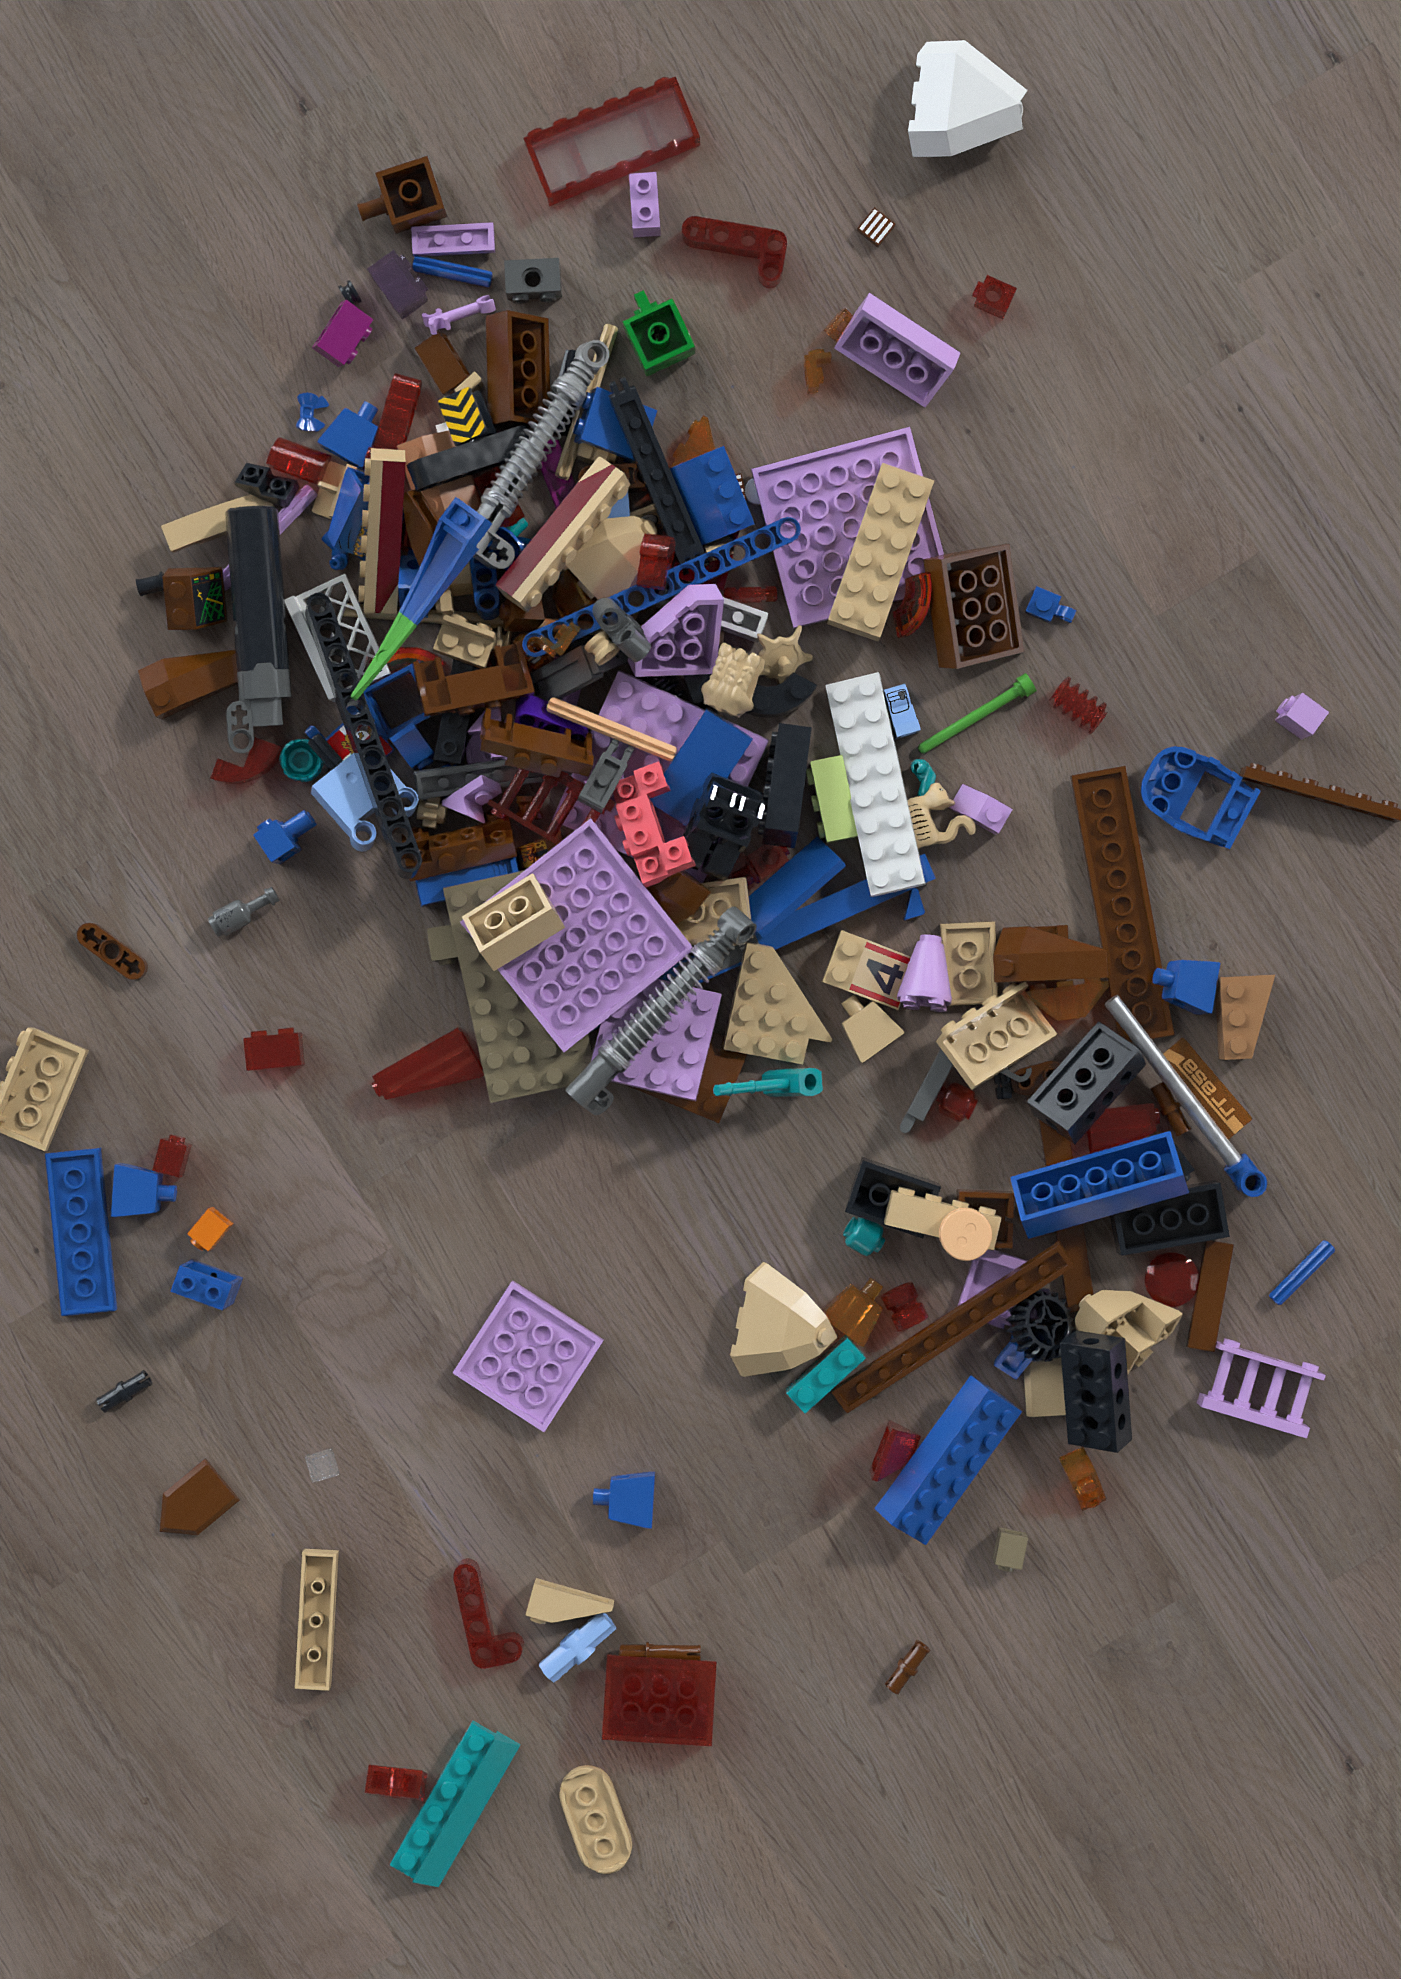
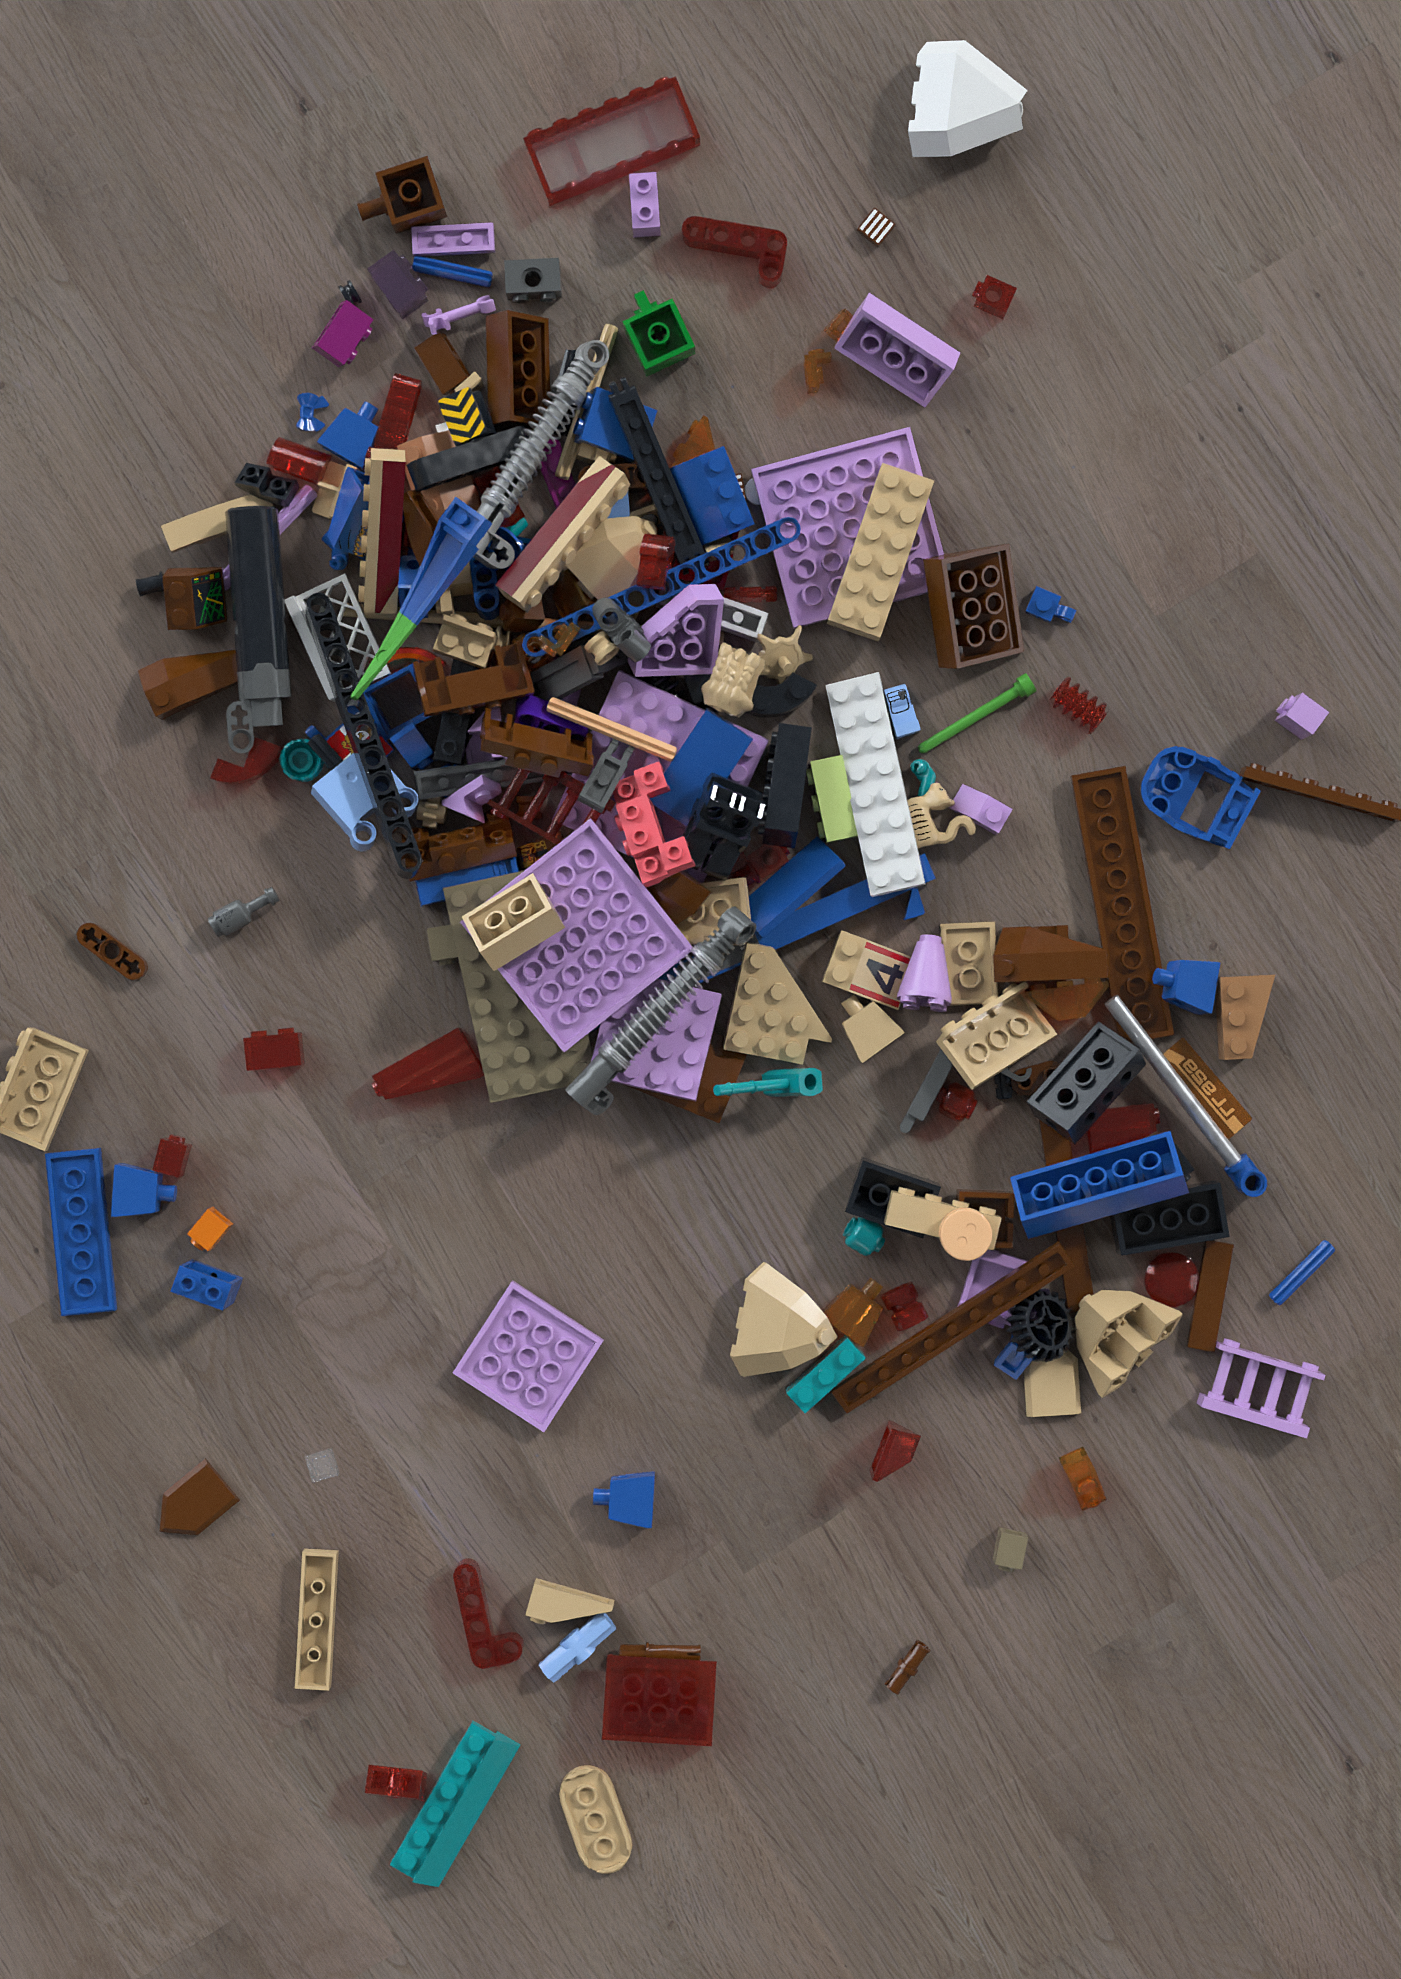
black pin [96,1370,153,1413] -> none
blue brick [253,810,317,865] -> none
blue brick [875,1375,1022,1545] -> none
clear red tile [892,572,932,638] -> none
black brick [1060,1330,1132,1453] -> none
reddish brown pin [1150,1082,1192,1137] -> none

